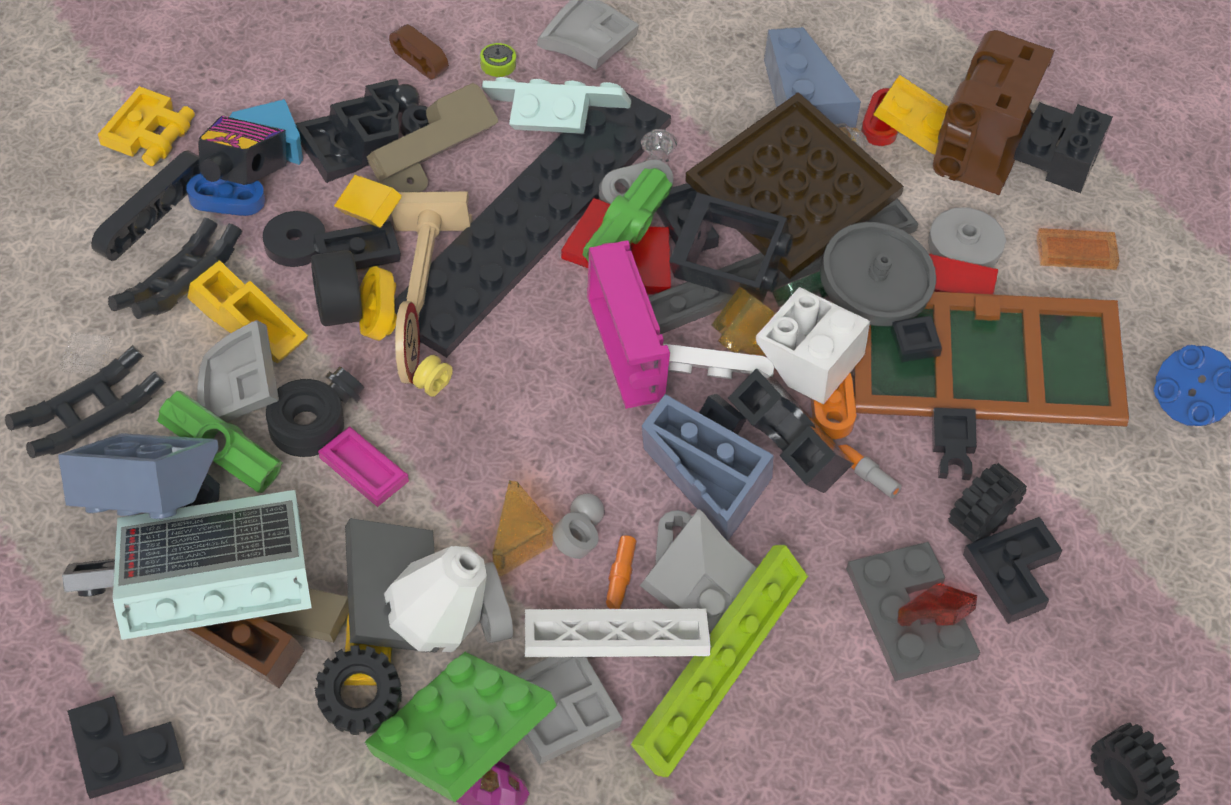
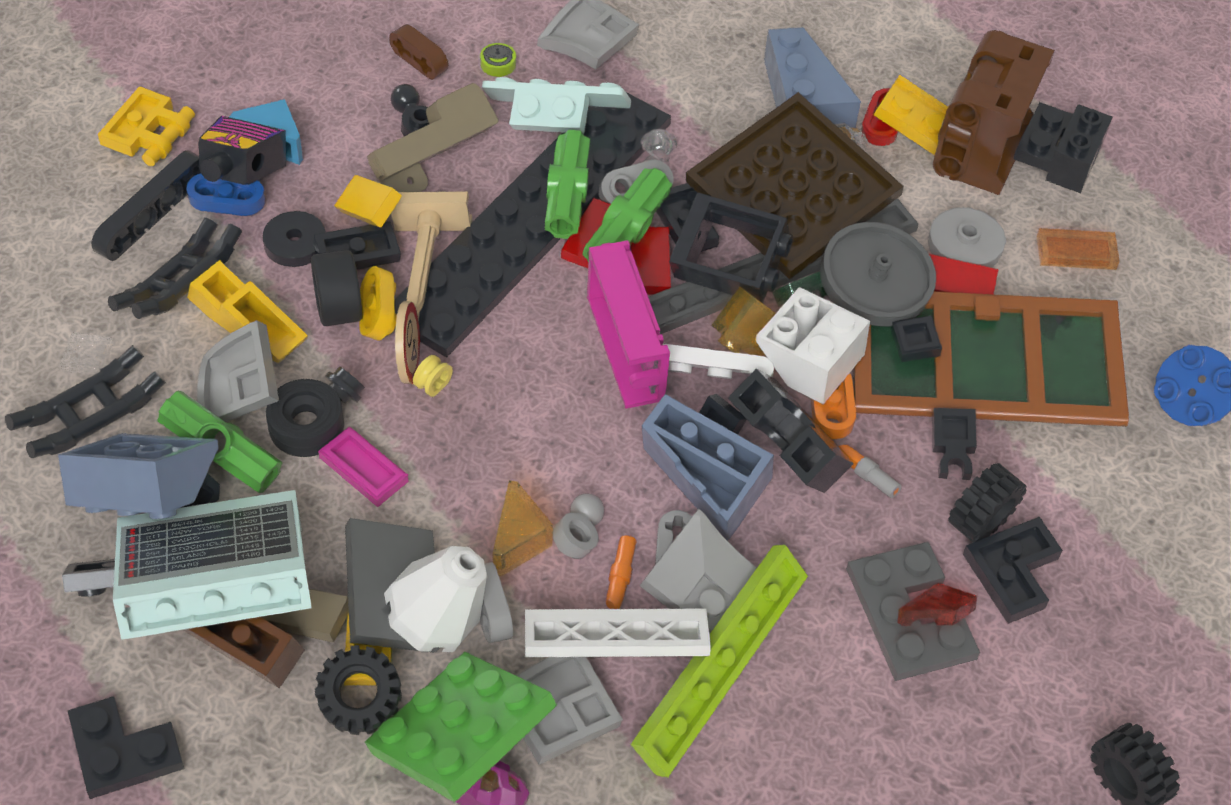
black slope [295,79,399,183] -> none
none -> bright green piece [545,130,590,239]

